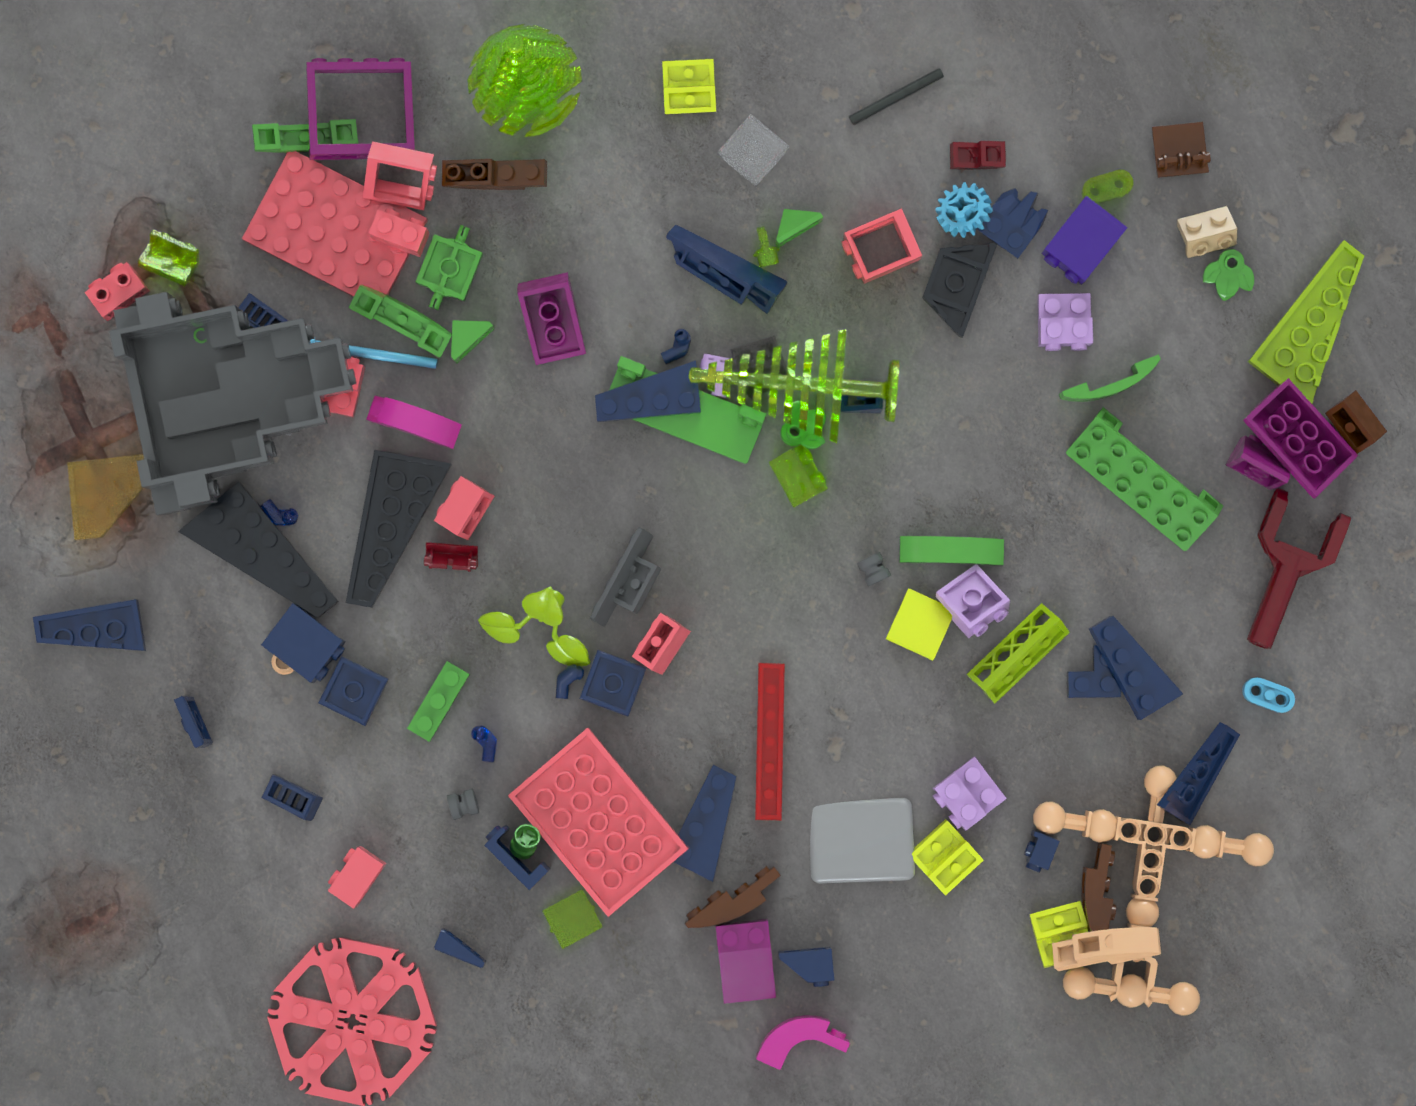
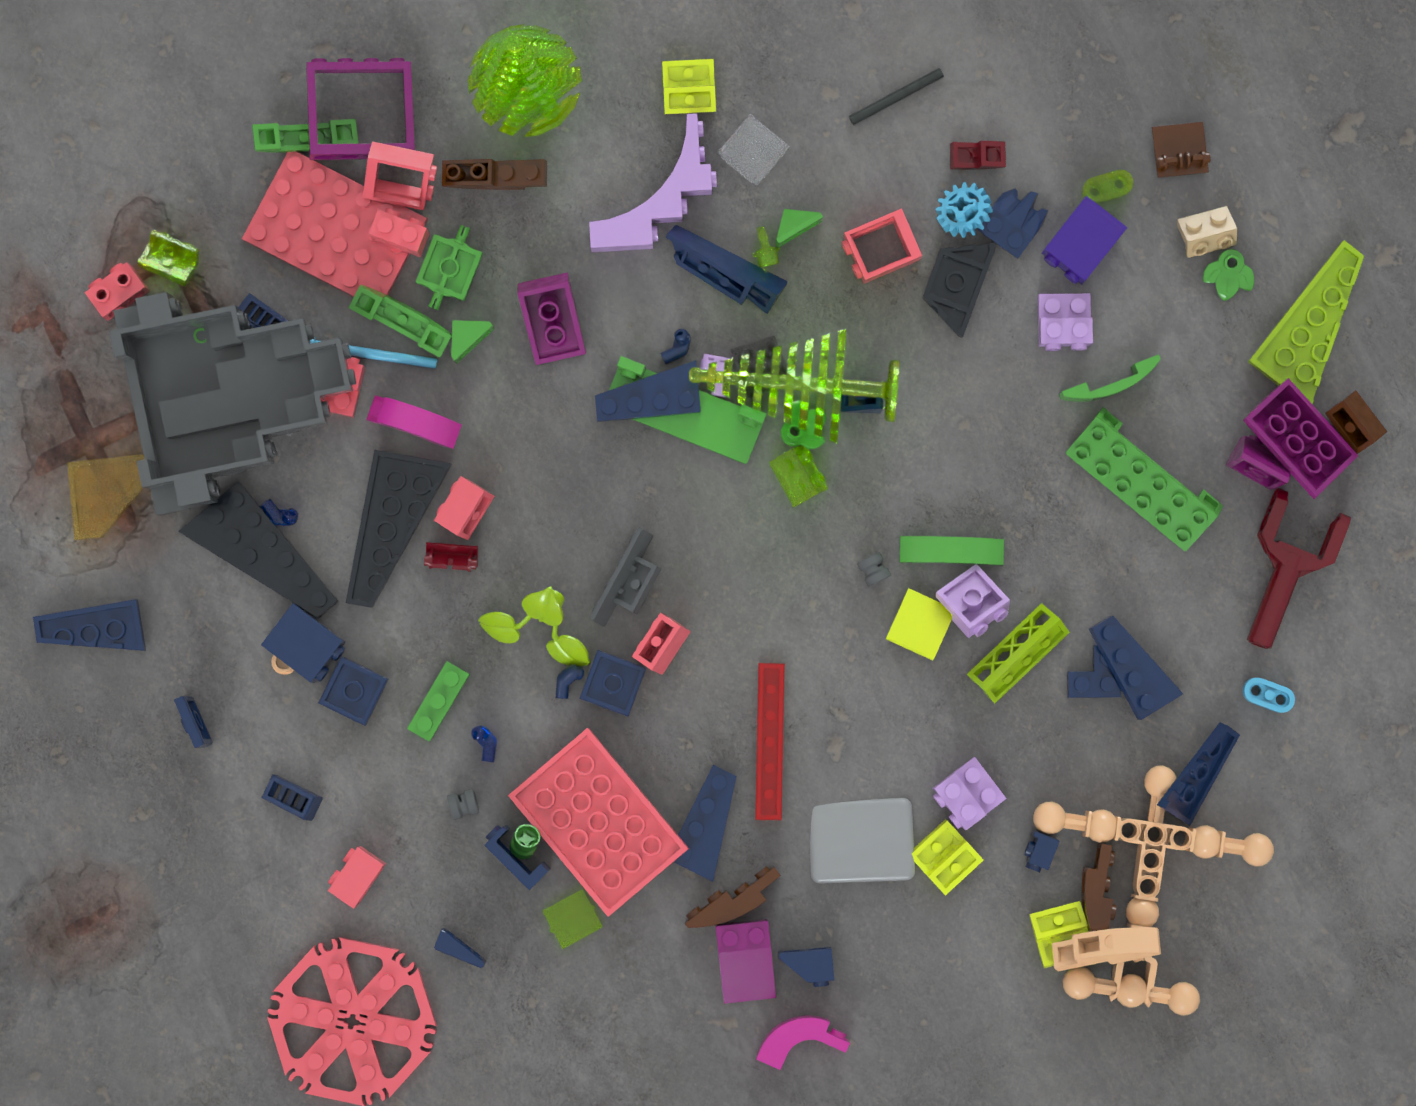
none -> lavender arch [589,113,717,252]

